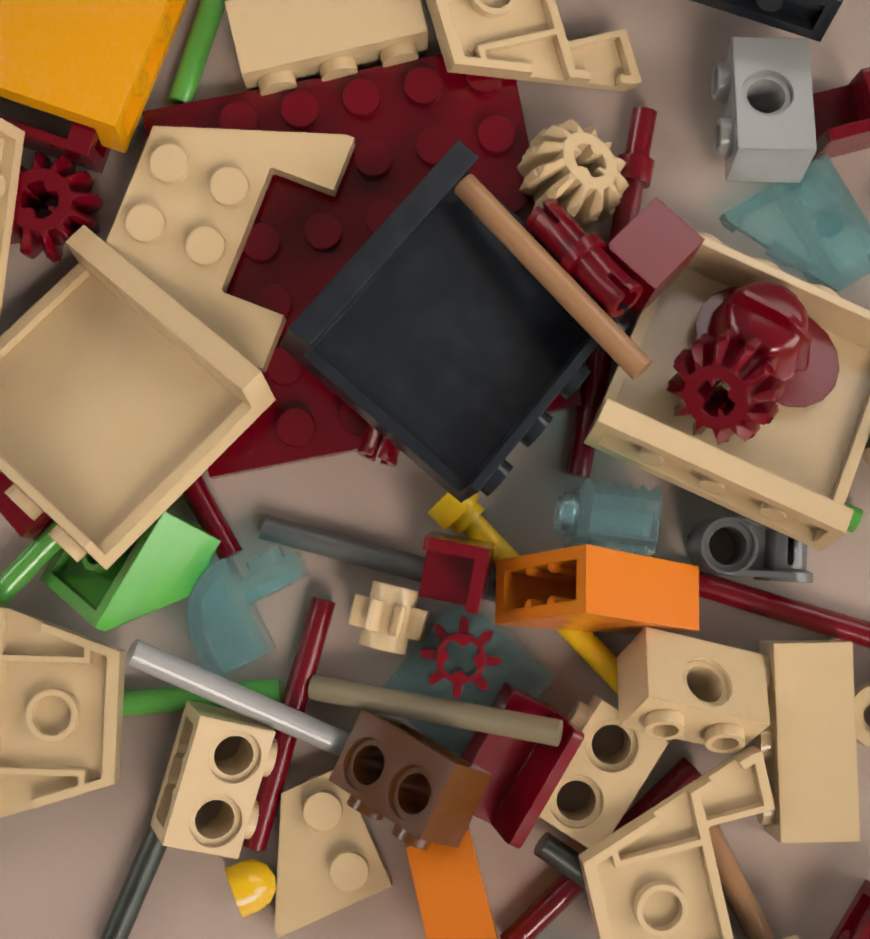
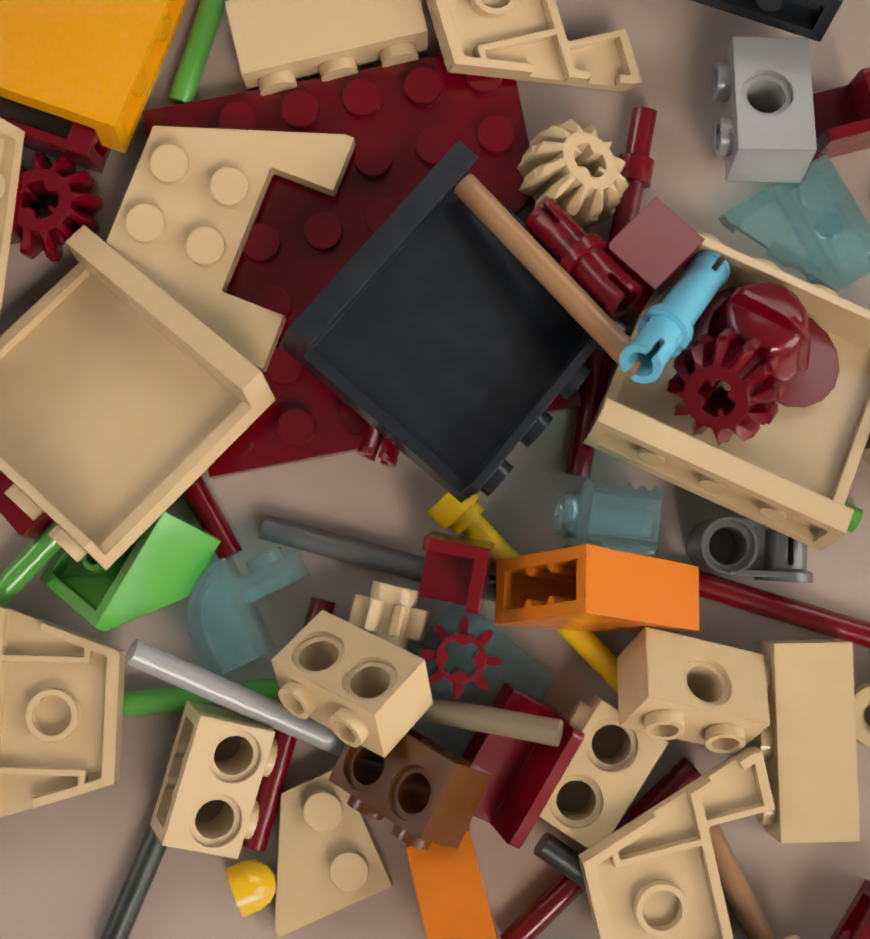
none -> tan brick [271,610,433,758]
none -> medium azure pin [619,250,730,384]

